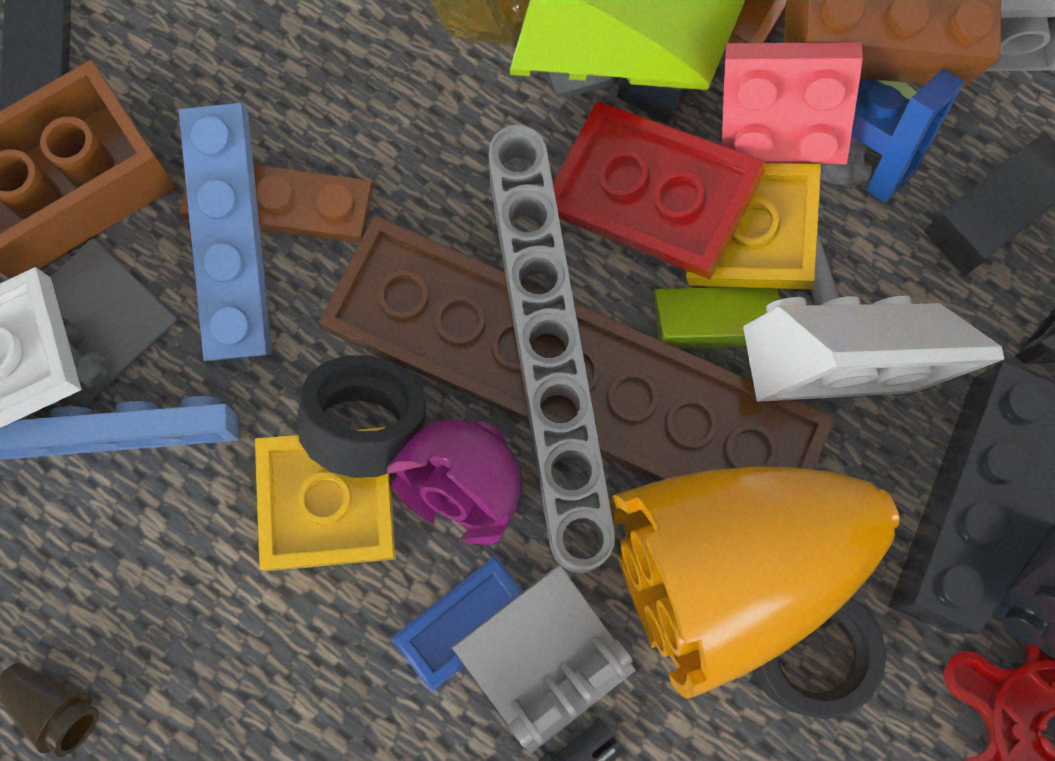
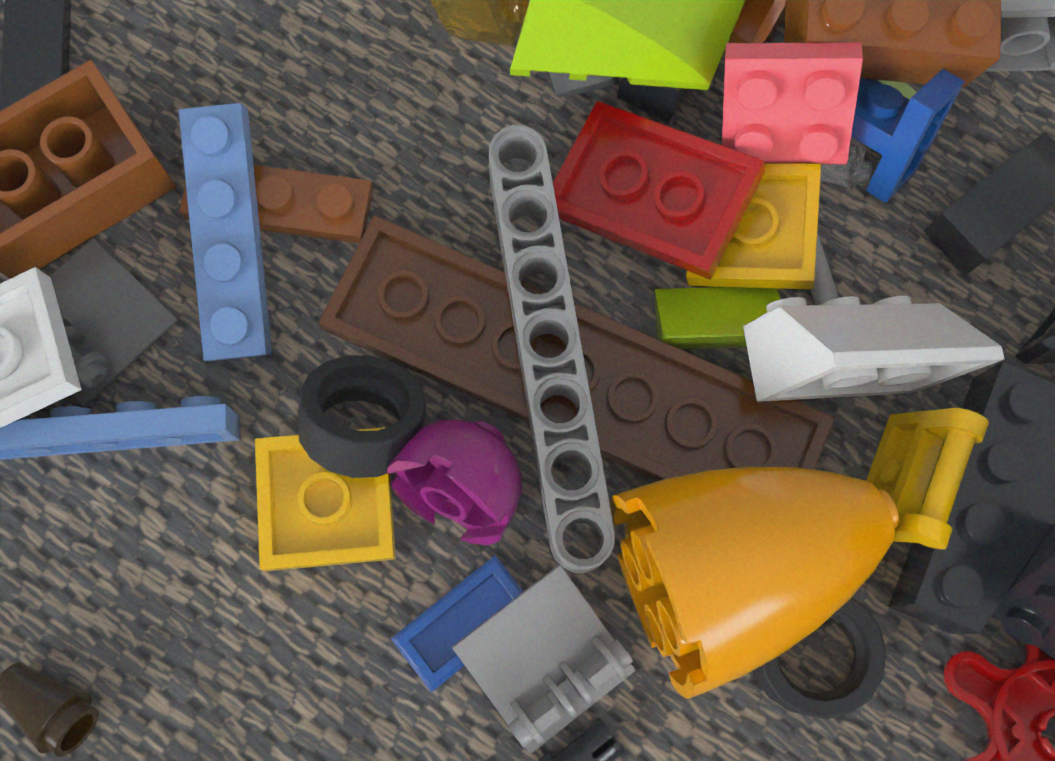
none -> yellow plate [866,408,989,550]

